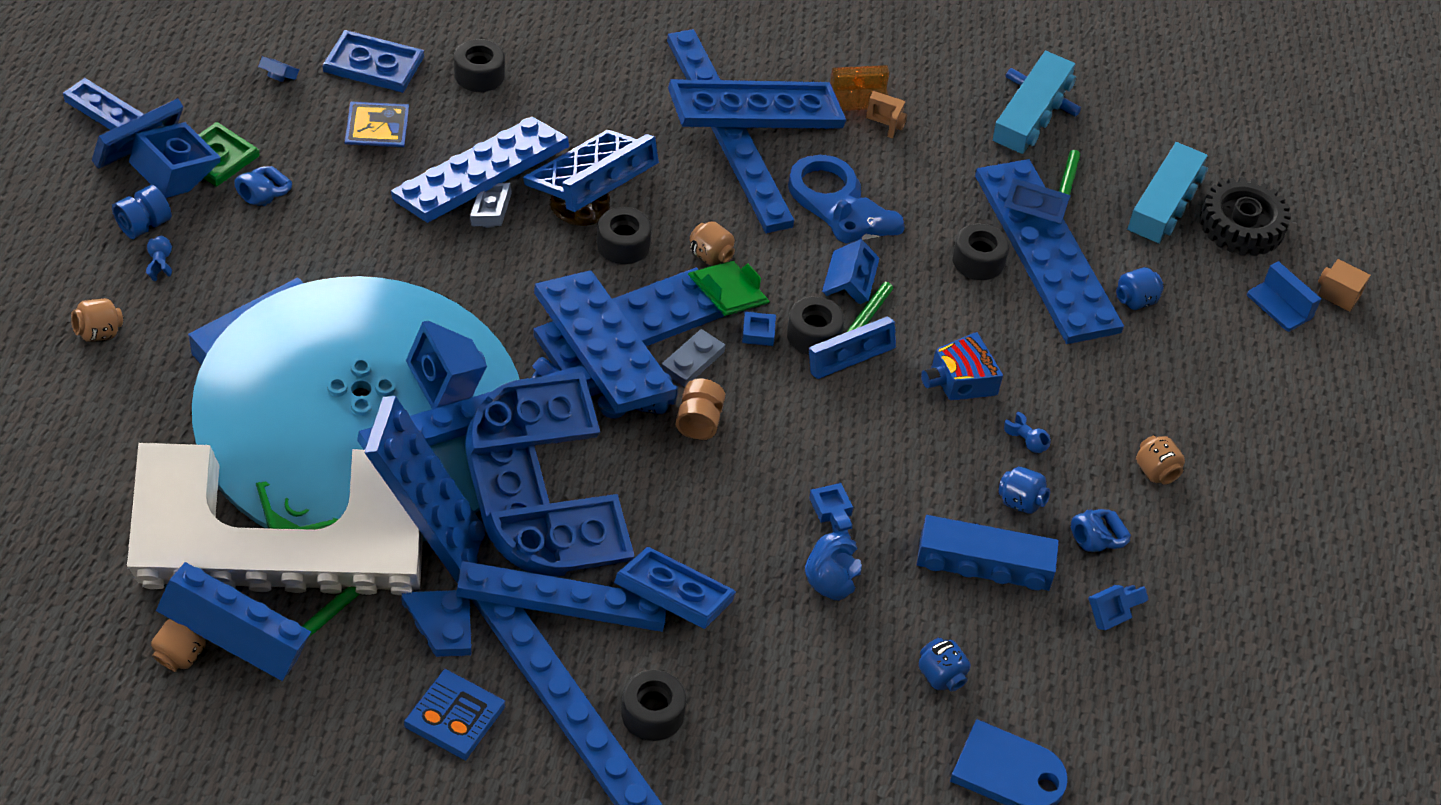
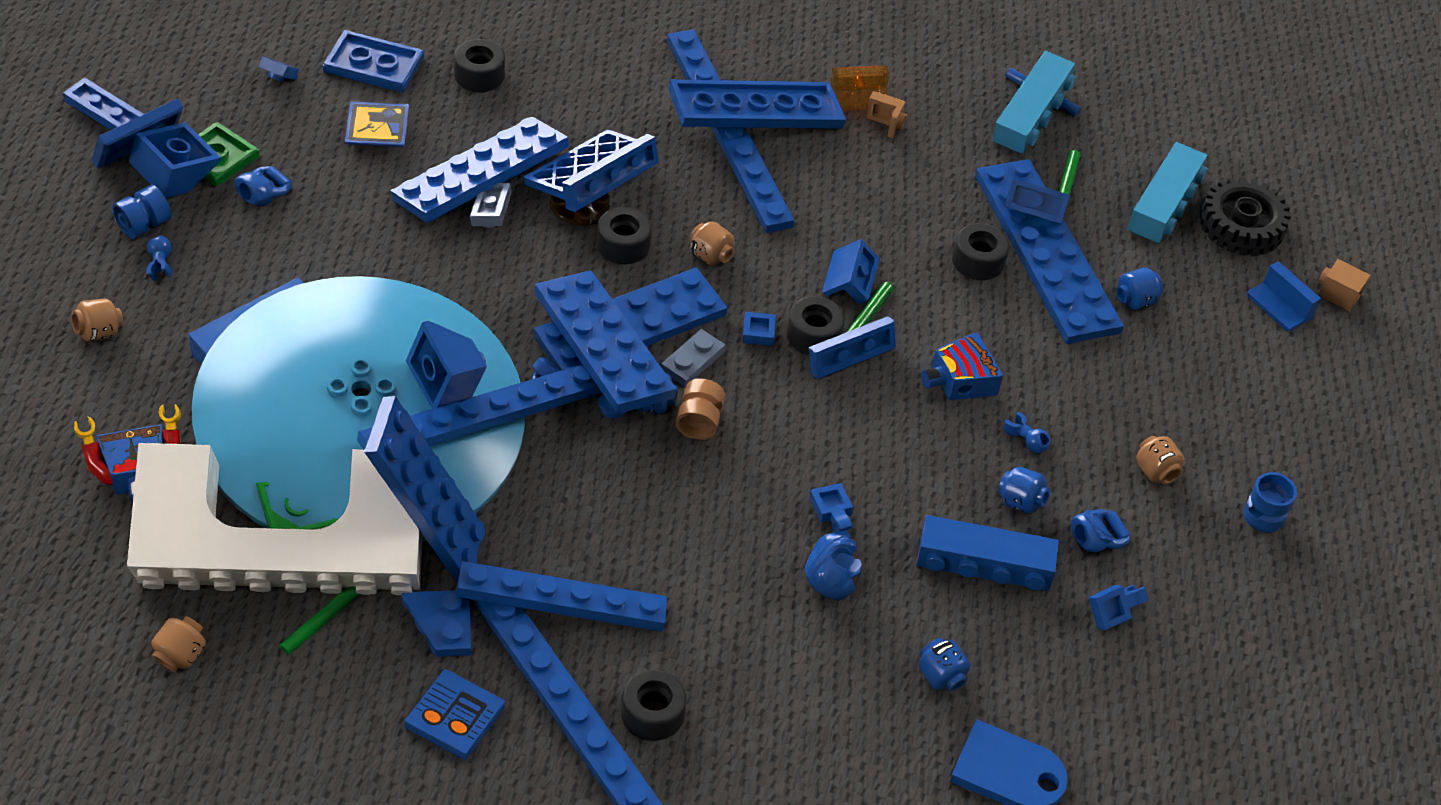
blue brick [156,562,311,681] -> none
blue plate [465,372,635,577] -> none
blue tile [614,547,736,629] -> none
green piece [688,261,770,316] -> none
blue animal [788,155,905,244] -> none
none -> torso [74,404,181,502]
none -> blue wheel [1243,472,1298,533]

